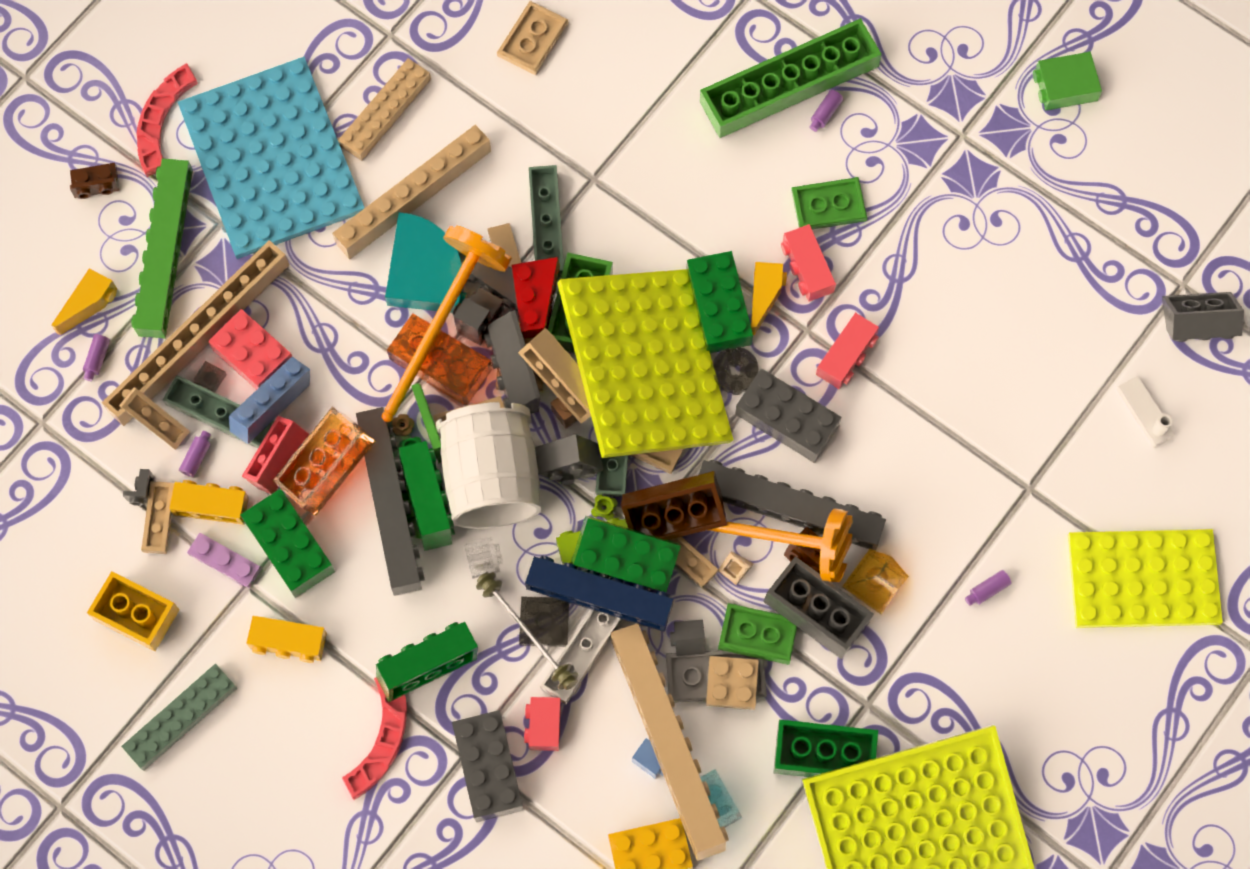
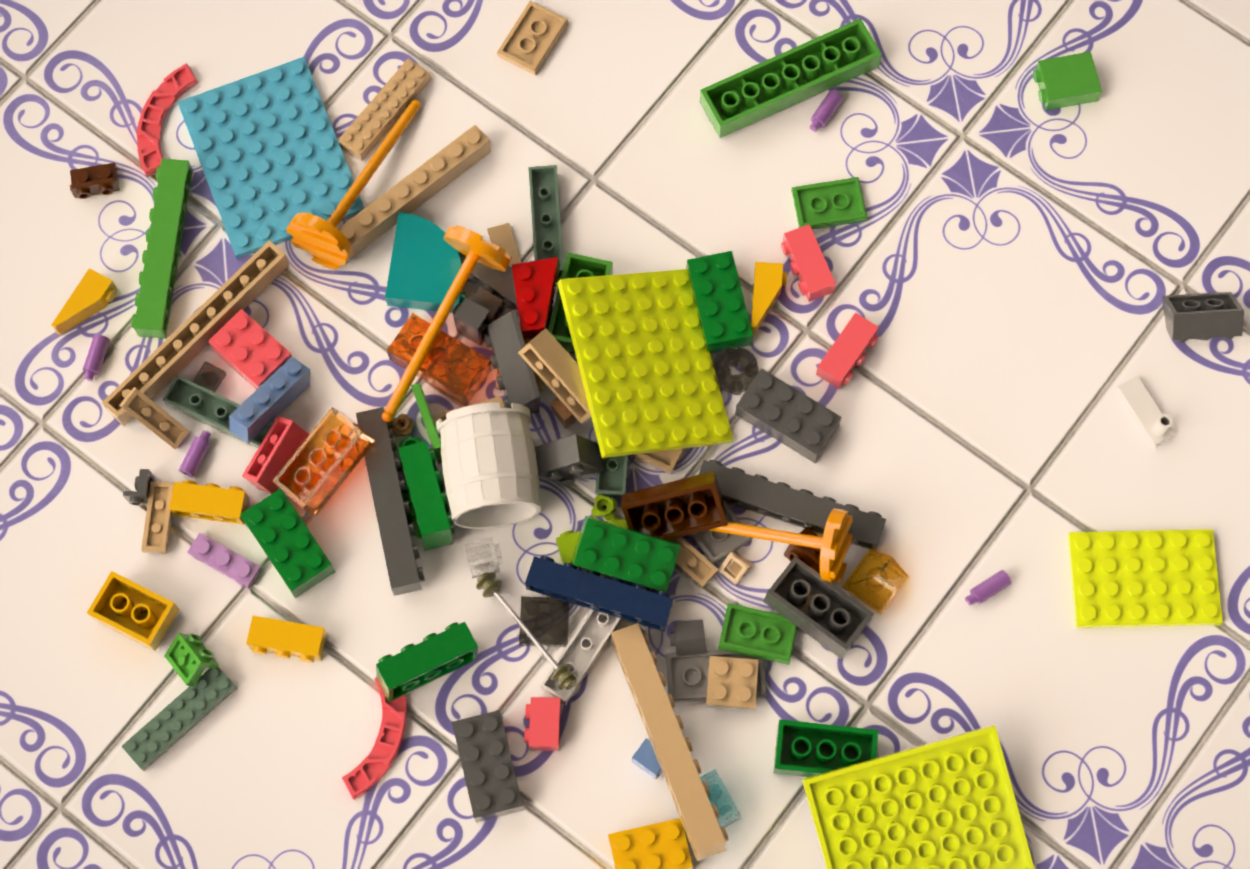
none -> bright green bracket [164,633,219,687]
none -> light orange piece [286,100,421,270]
none -> light grey tile [690,500,752,565]

